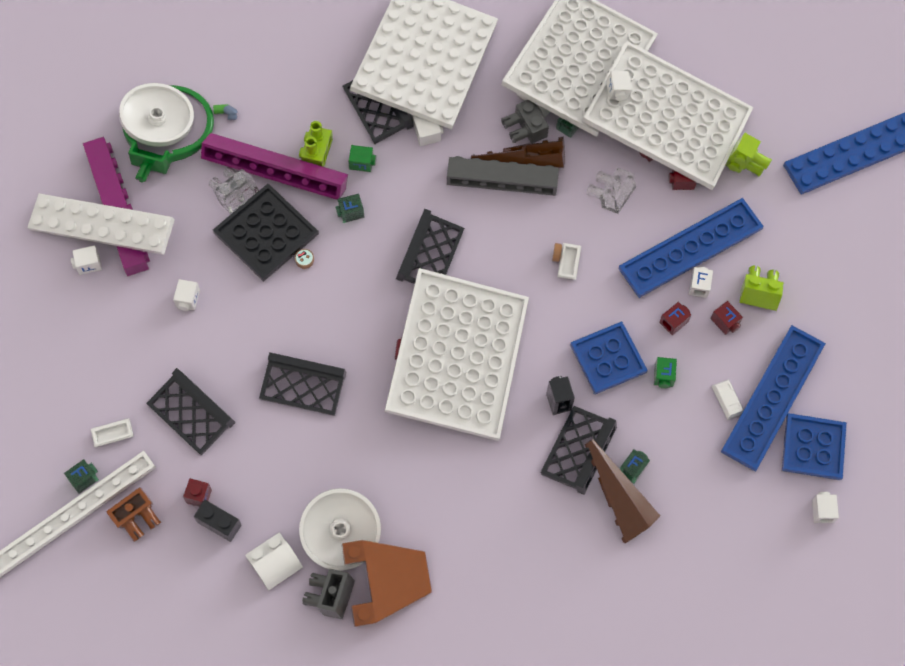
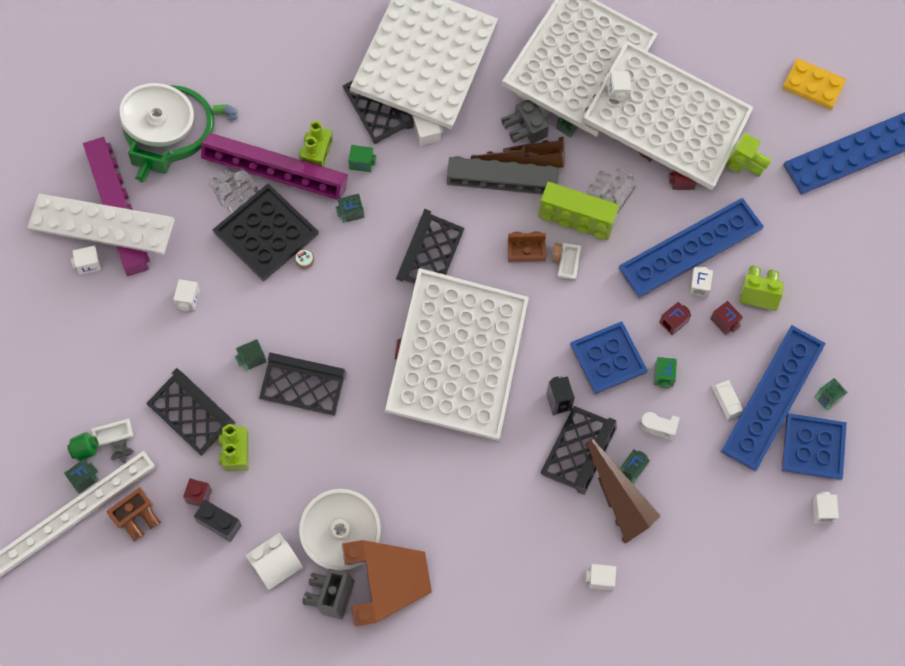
none -> green head [67,432,99,461]
none -> dark grey plant [111,440,134,463]
none -> lime brick [219,424,249,471]
none -> clear green brick [235,339,267,371]
none -> dark orange bracket [507,231,546,262]
none -> lime brick [538,182,619,240]
none -> white brick [585,564,616,591]
none -> white leg [640,412,680,441]
none -> yellow plate [782,58,846,110]
none -> clear green brick [814,378,848,411]

